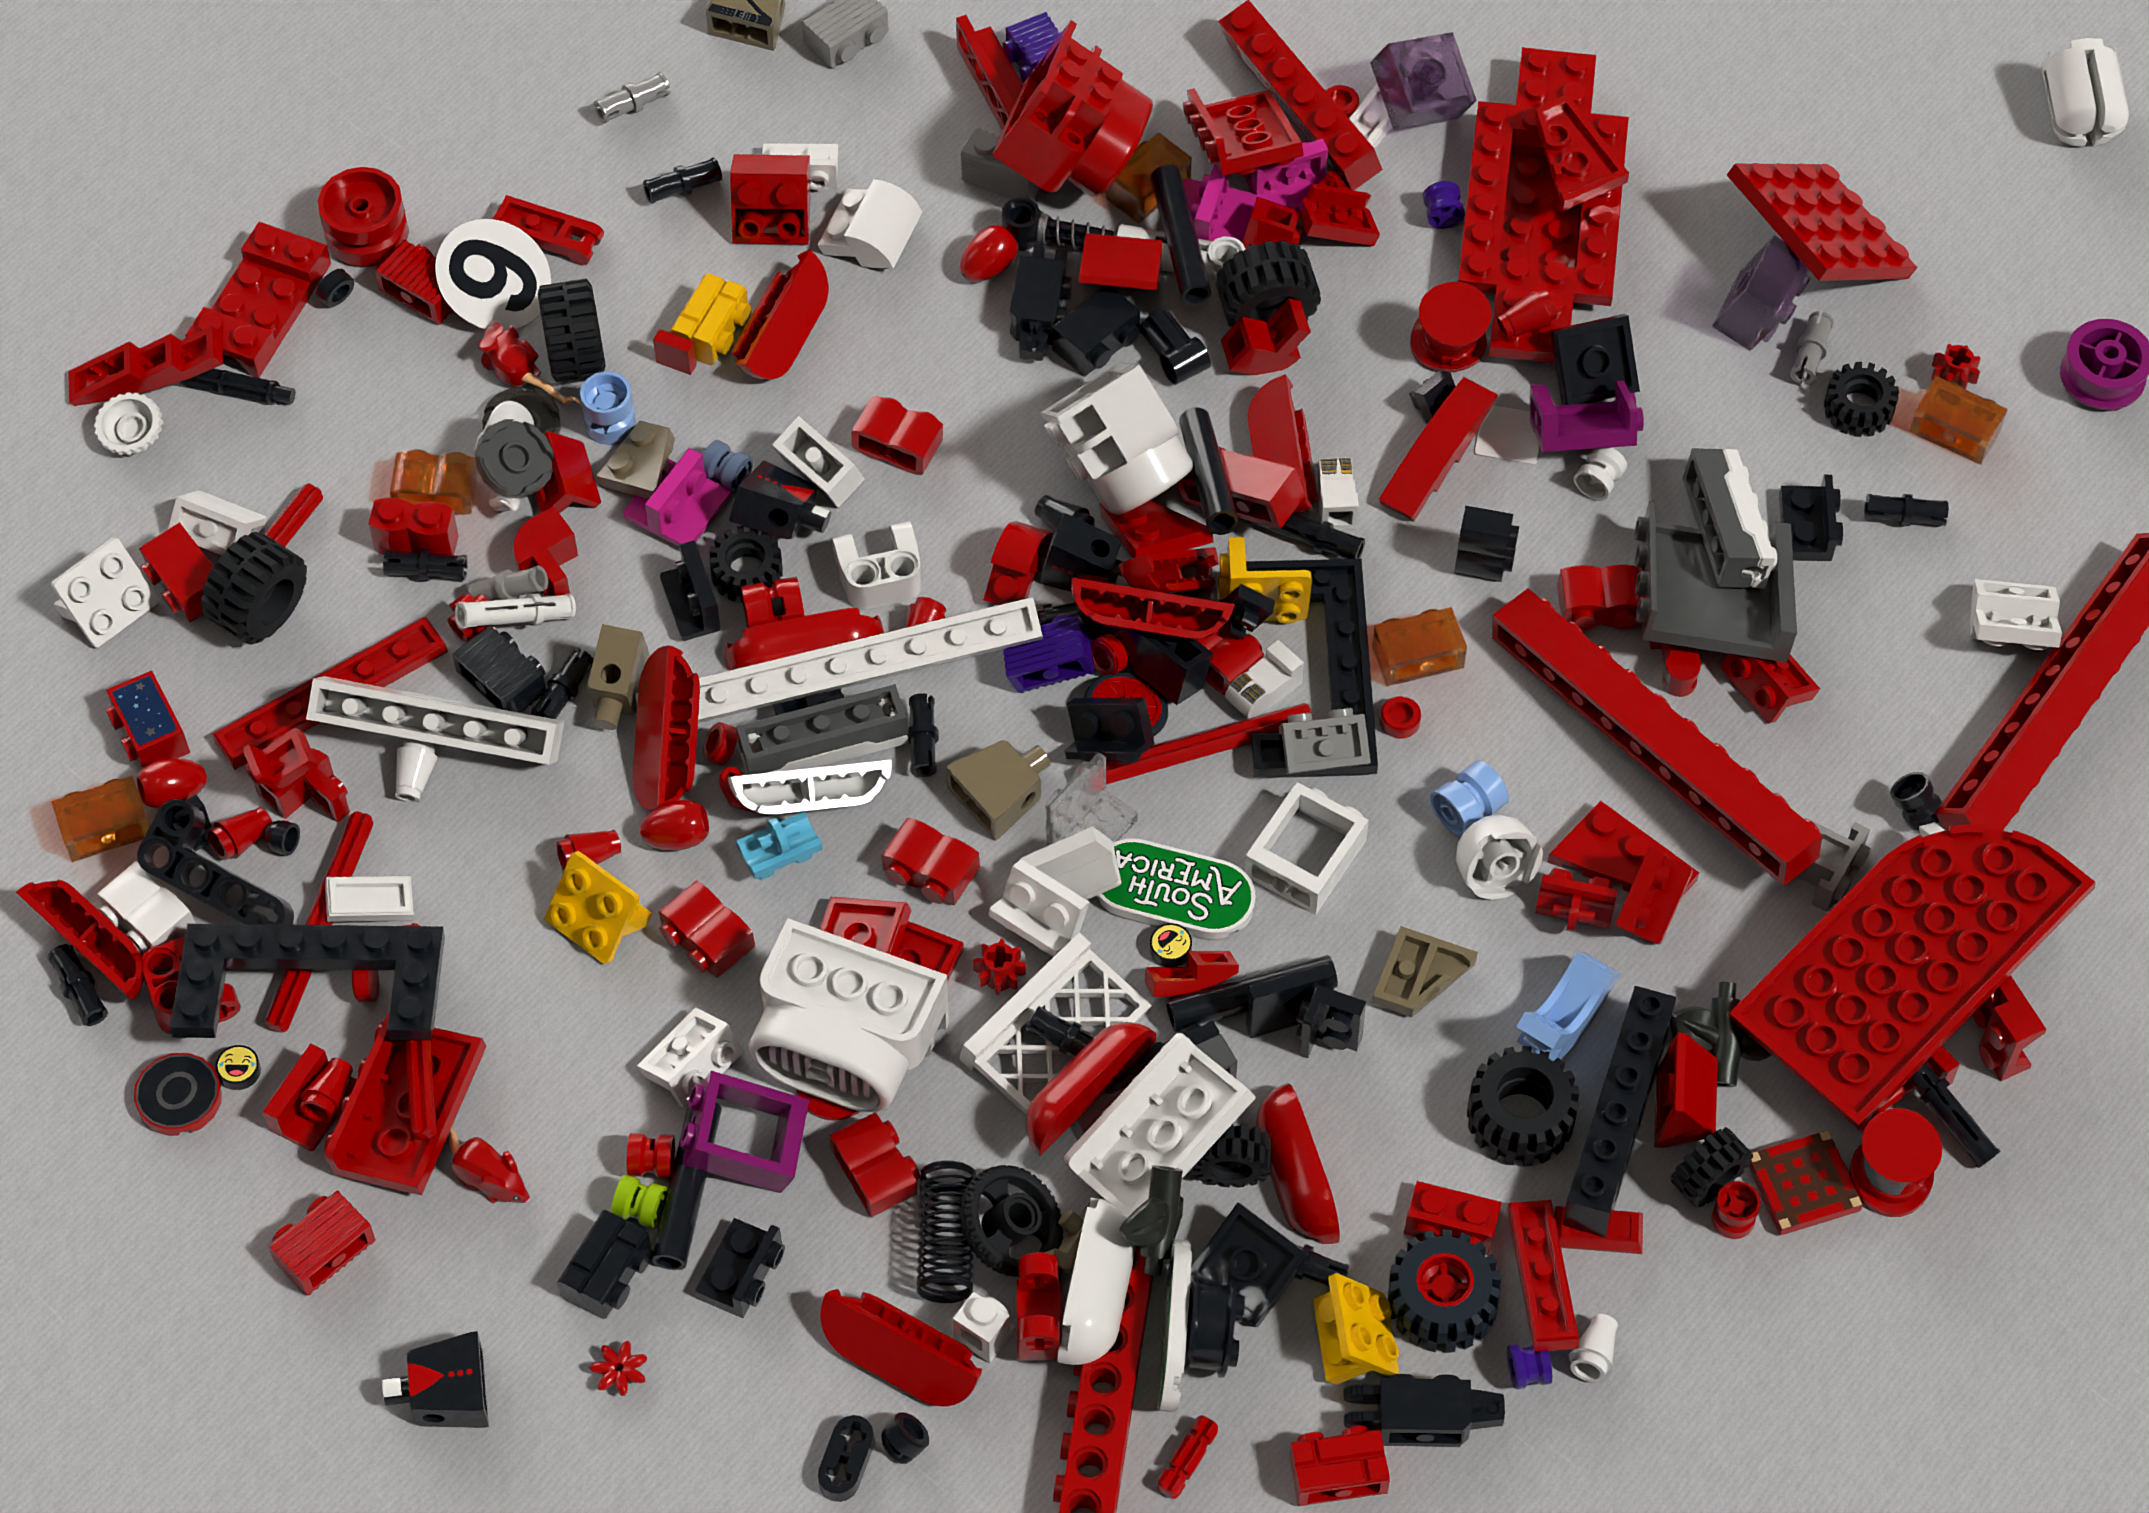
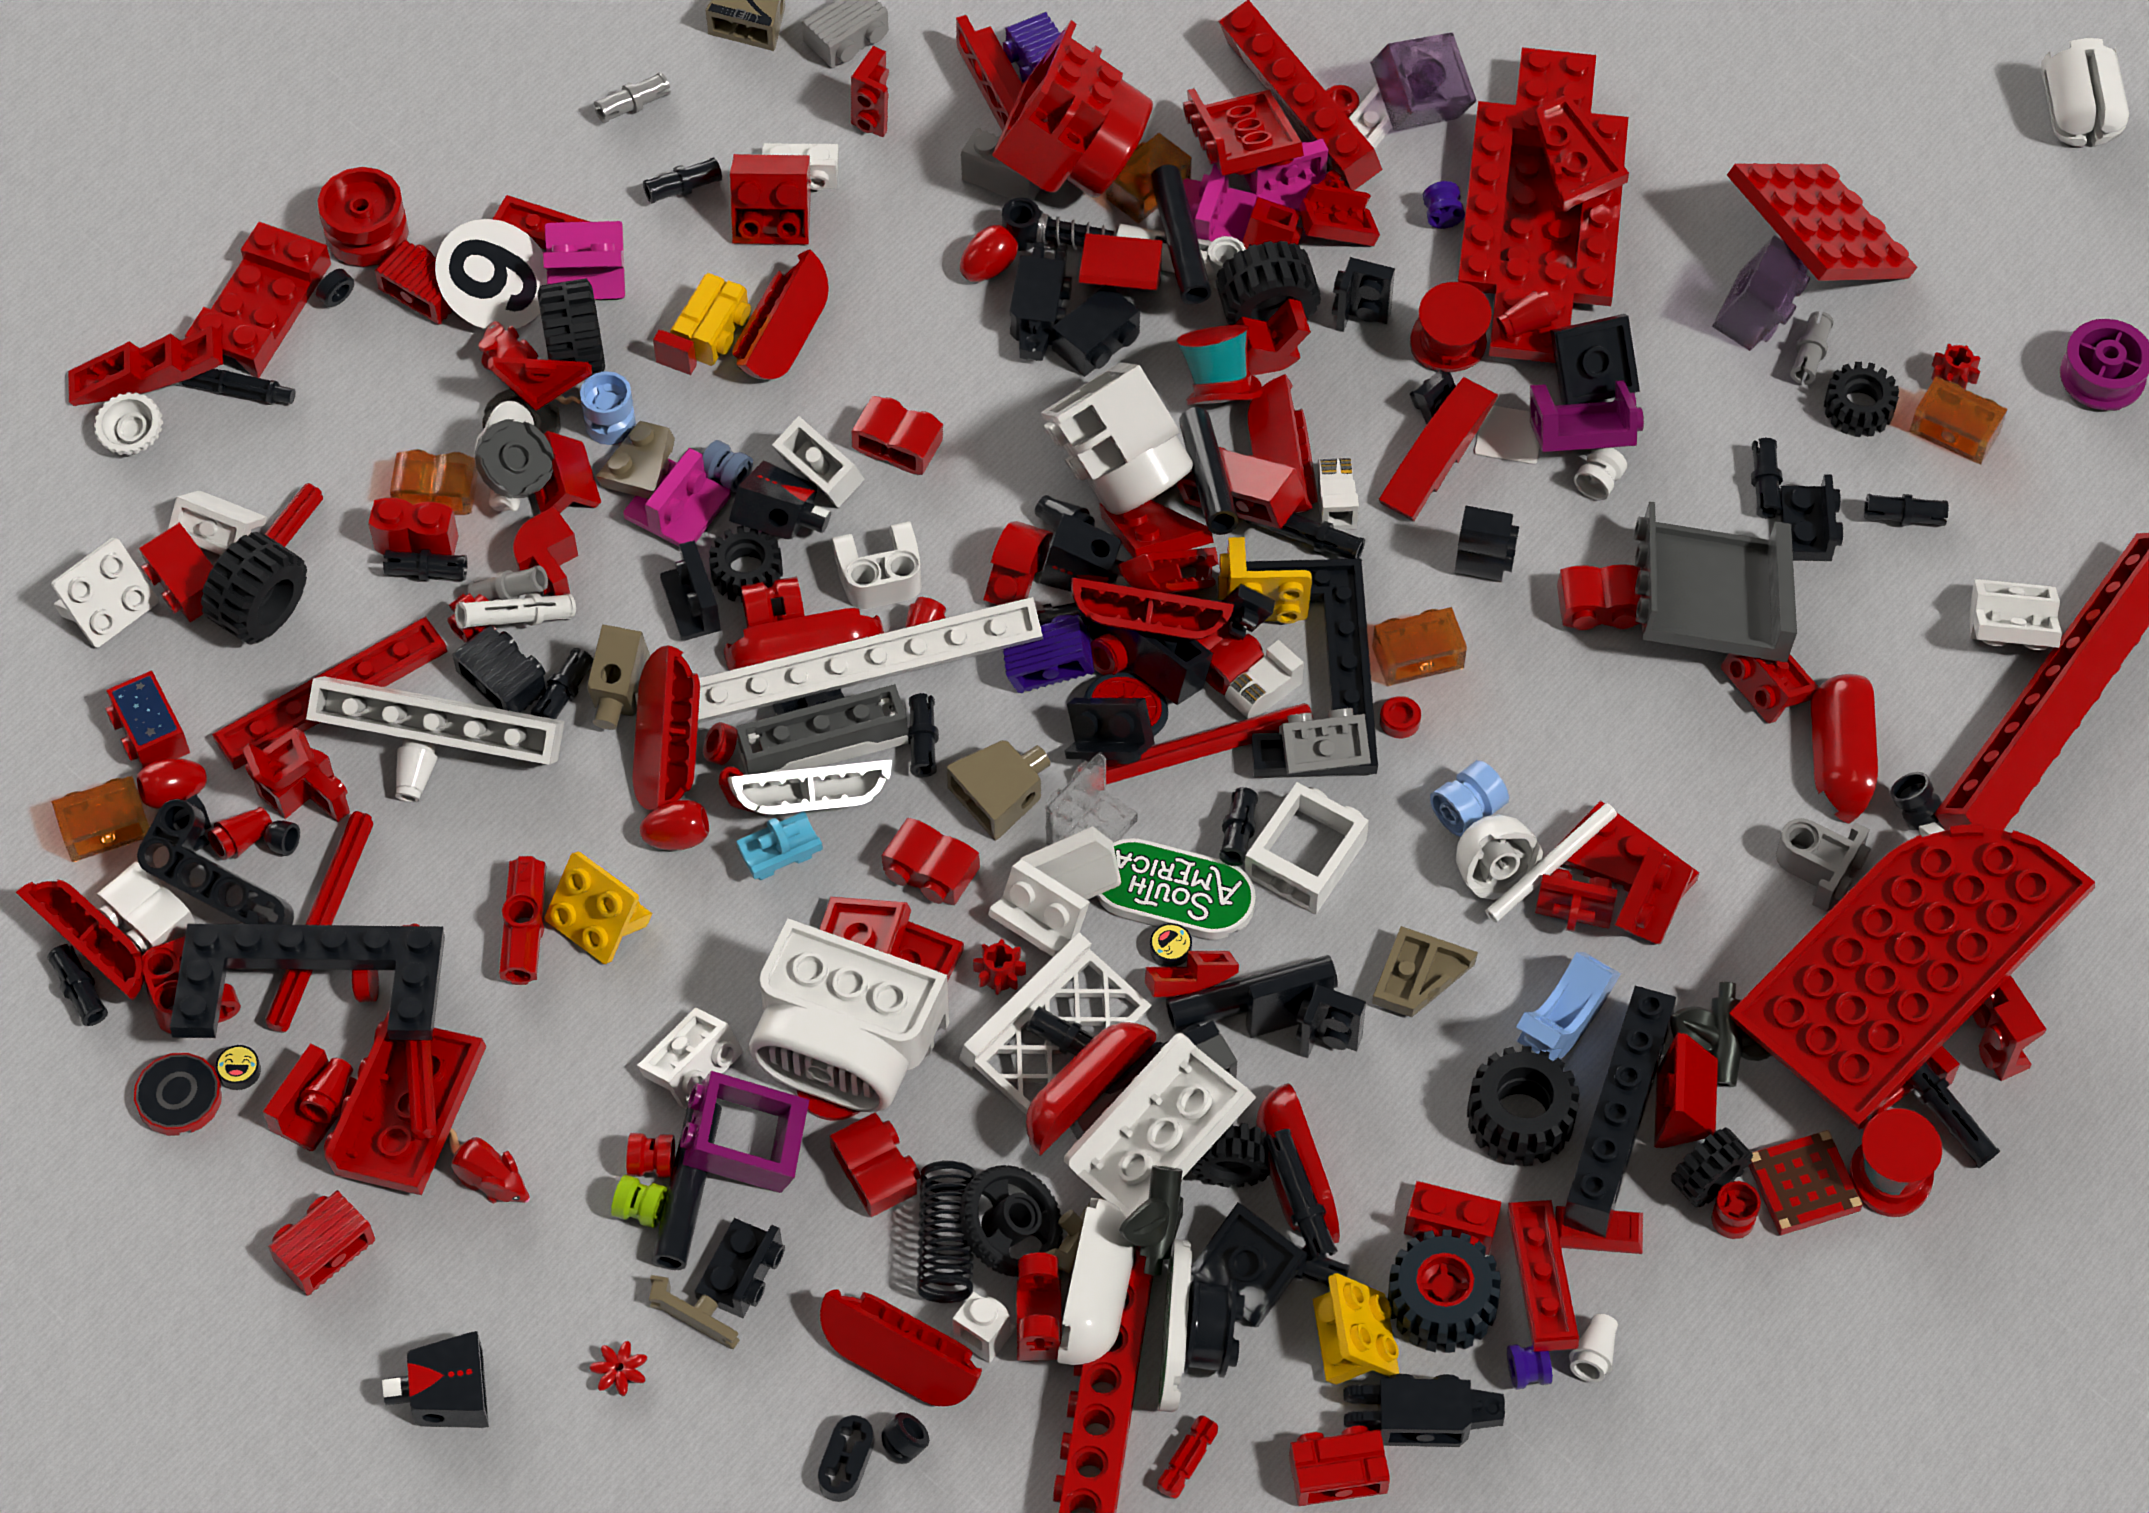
white tile [325,876,414,922] -> none
red cone [556,830,621,871] -> none
black brick [557,1210,653,1319] -> none
red brick [659,880,755,978] -> none
white brick [818,179,922,269] -> none
black piece [1140,308,1211,385] -> none
red brick [1492,588,1823,887] -> none
red leg [1649,641,1701,697] -> none
dark grey piece [1682,448,1777,588] -> none
none -> red tile [488,357,592,411]
none -> red piece [499,856,547,985]
none -> dark pink bracket [543,221,625,299]
none -> dark tan piece [649,1275,740,1350]
none -> red bracket [851,46,889,137]
none -> hat [1177,325,1263,405]
none -> black pin [1219,787,1258,866]
none -> black pin [1264,1129,1338,1262]
none -> black bracket [1332,257,1395,332]
none -> white piece [1485,803,1617,923]
none -> black pin [1751,437,1783,519]
none -> red brick [1811,674,1878,824]

